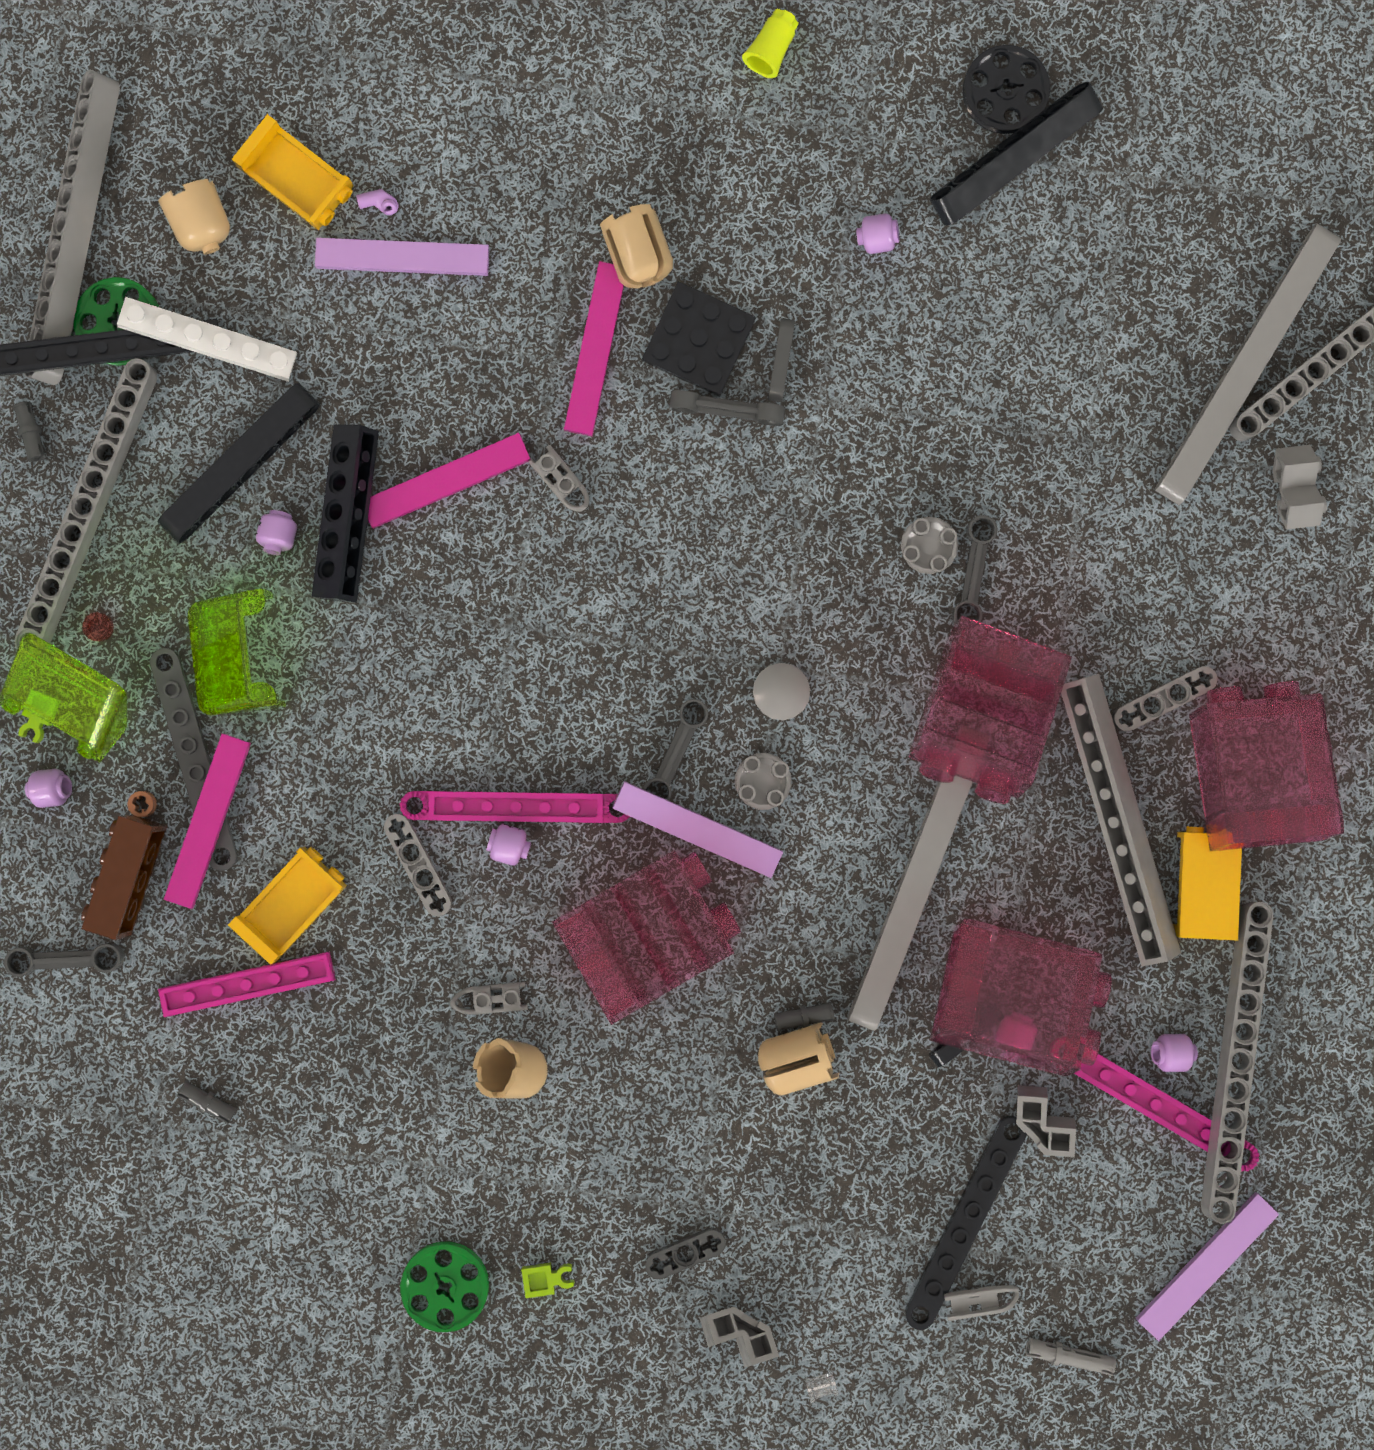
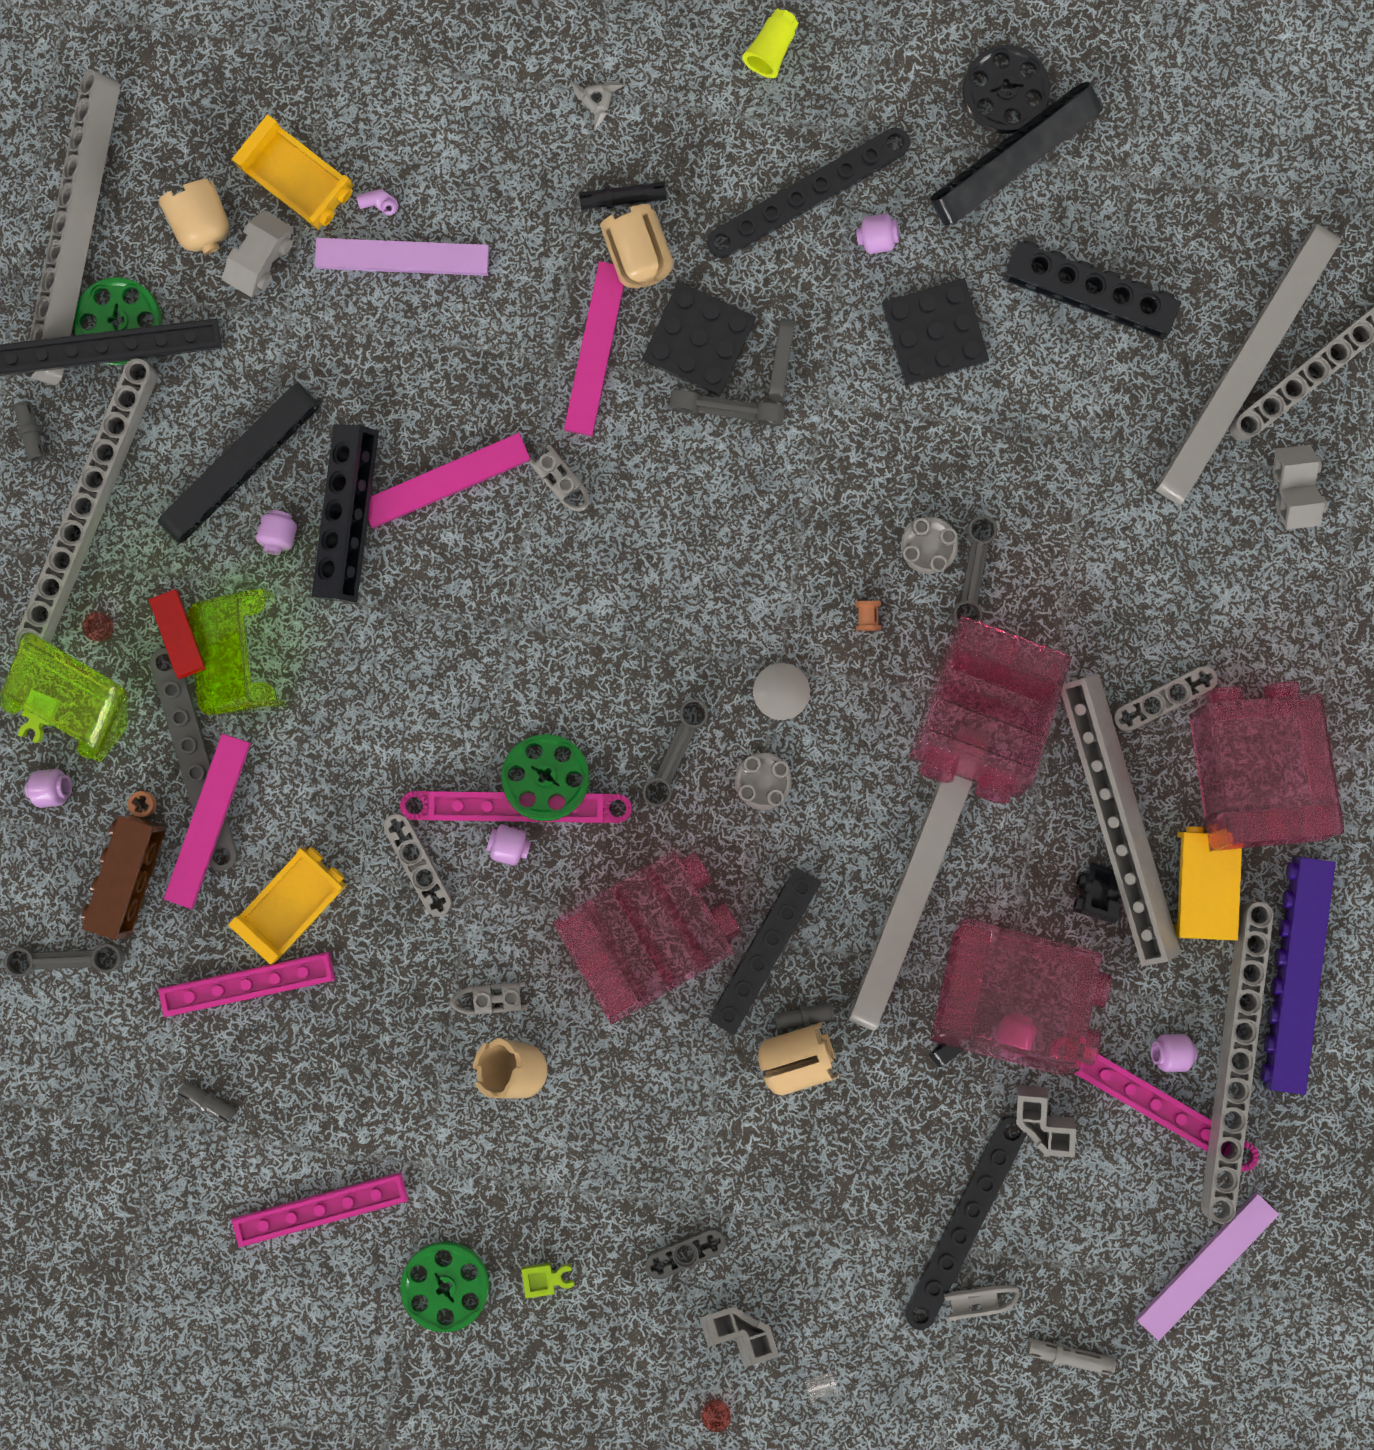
white plate [117,297,297,382] -> none
lavender tile [612,781,783,878] -> none
none -> red tile [148,589,206,680]
none -> light grey brick [222,210,293,297]
none -> dark pink tile [231,1172,409,1248]
none -> green wedge [501,734,589,821]
none -> light grey piece [570,80,626,130]
none -> black pin [579,181,667,211]
none -> clear red tile [702,1400,731,1432]
none -> black plate [707,128,910,259]
none -> black brick [708,866,822,1035]
none -> nougat bush [855,601,881,631]
none -> black plate [881,278,989,386]
none -> black brick [1002,241,1182,340]
none -> black cylinder [1073,862,1120,924]
none -> dark purple brick [1260,856,1336,1095]

